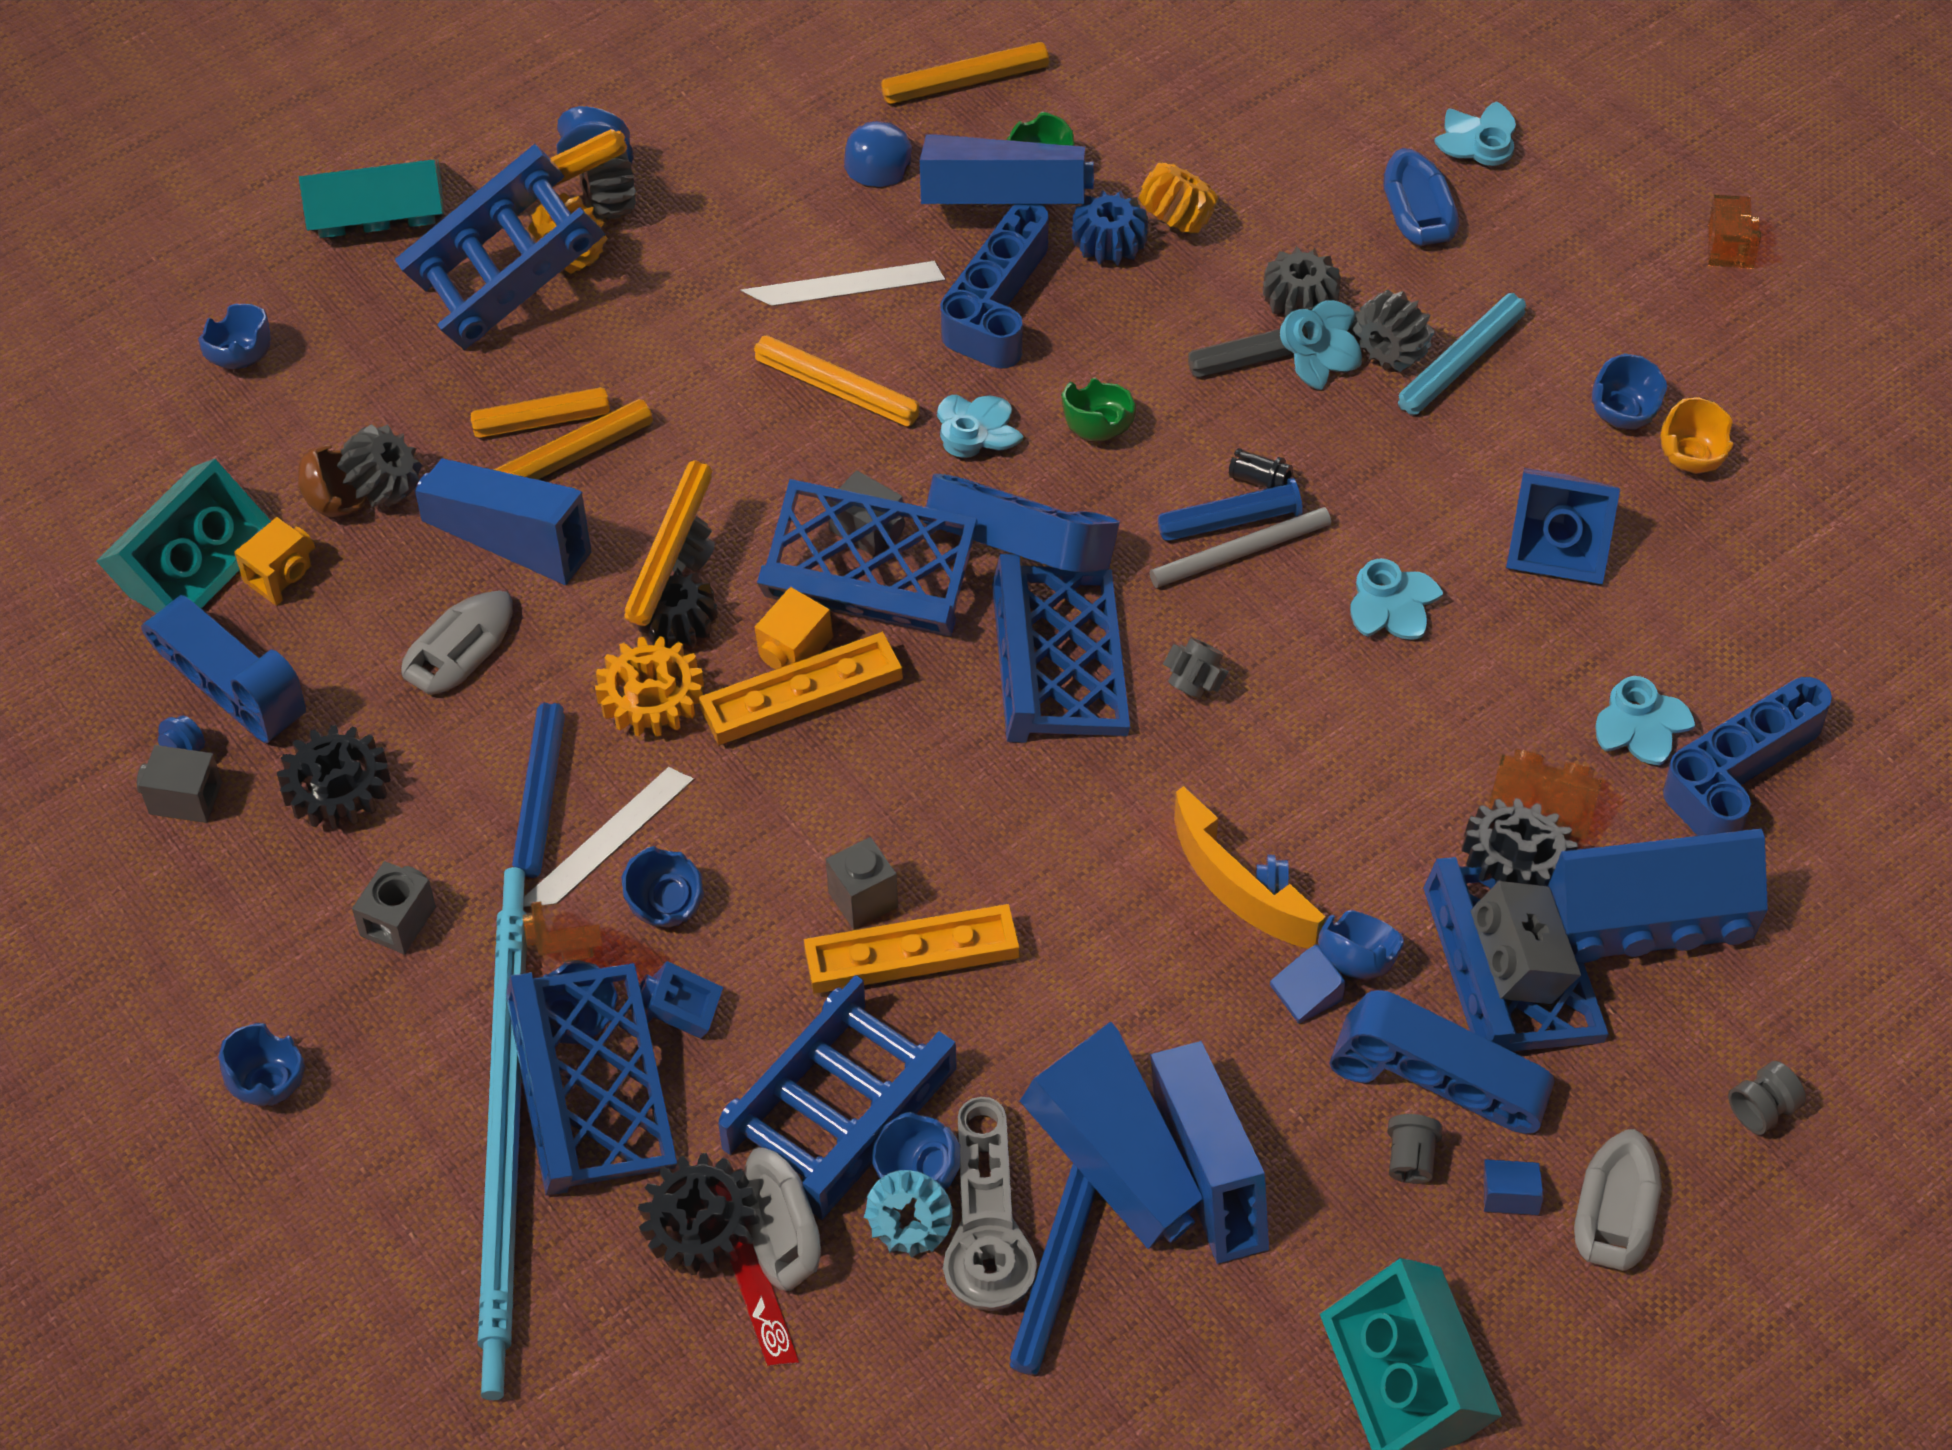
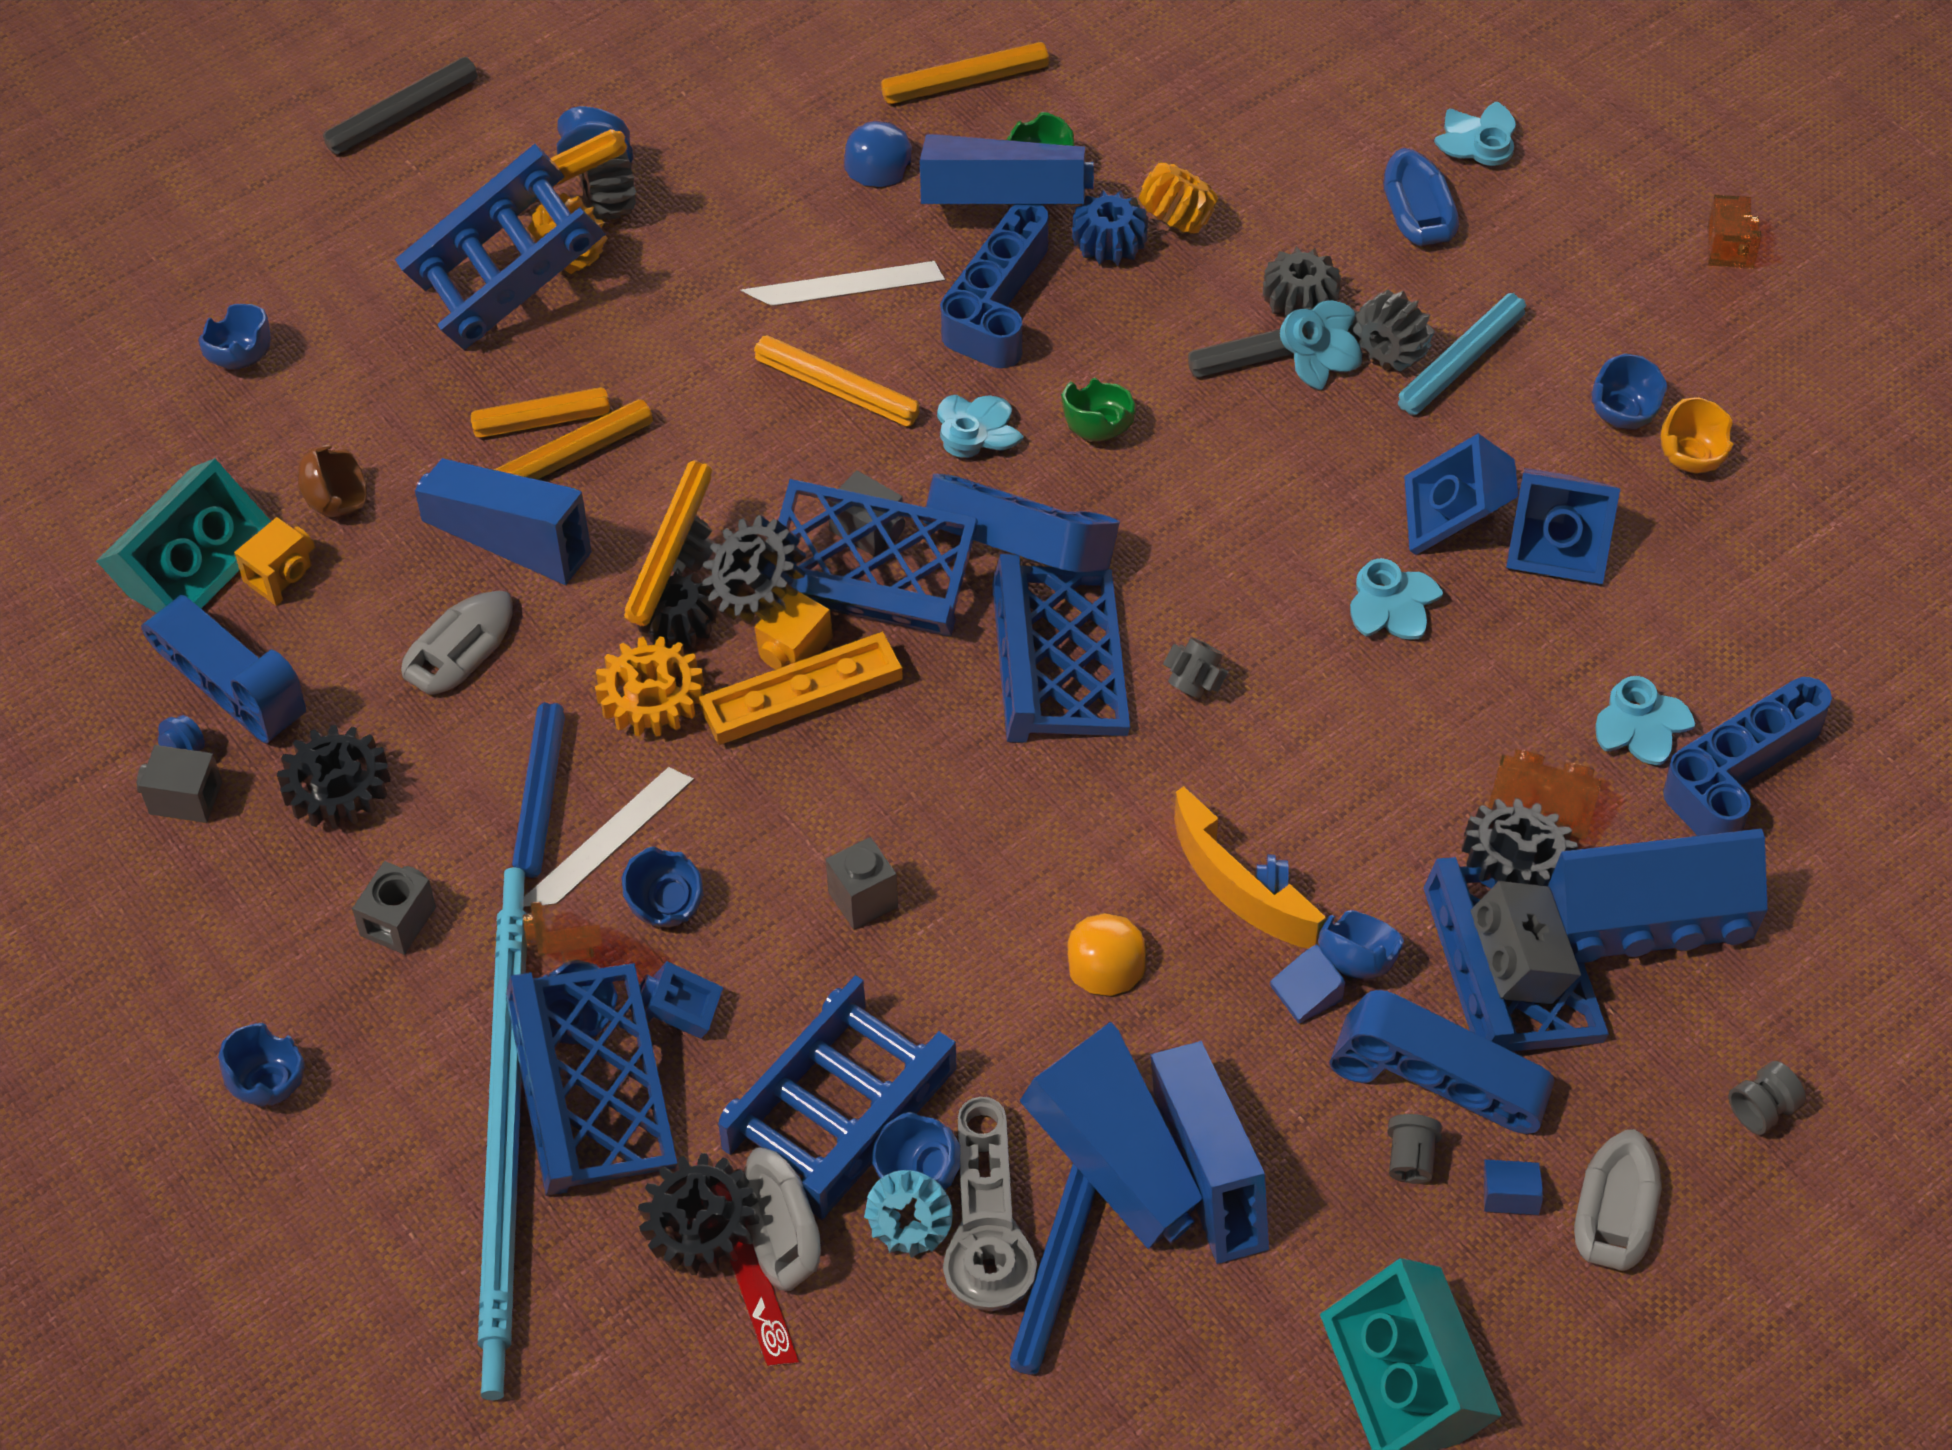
teal slope [298,159,444,238] -> none
dark grey gear [337,424,423,507] -> none
light orange plate [804,904,1019,994] -> none
light grey bar [1149,507,1331,588] -> none
blue axle [1157,478,1303,541] -> none
black pin [1229,448,1293,489] -> none
none -> dark grey axle [323,57,478,155]
none -> black gear [702,515,806,624]
none -> light orange hair [1067,913,1146,996]
none -> blue slope [1404,433,1518,555]

